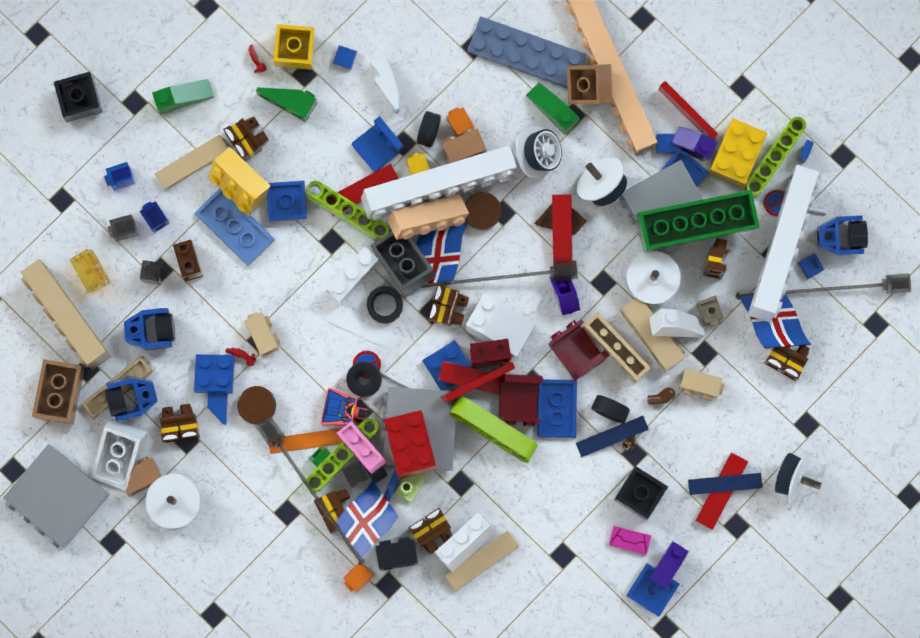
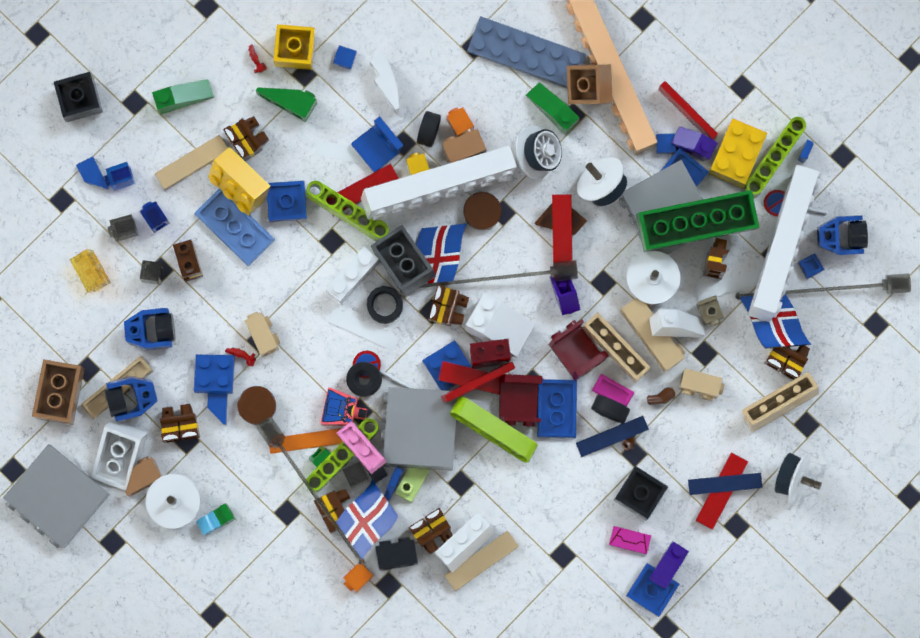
tan brick [20,259,111,370] -> none
red brick [384,410,436,479] -> none
light nougat brick [388,194,469,240] -> none
none -> blue tile [76,156,109,190]
none -> leg [196,503,236,535]
none -> dark pink tile [592,374,635,406]
none -> tan brick [742,372,819,433]

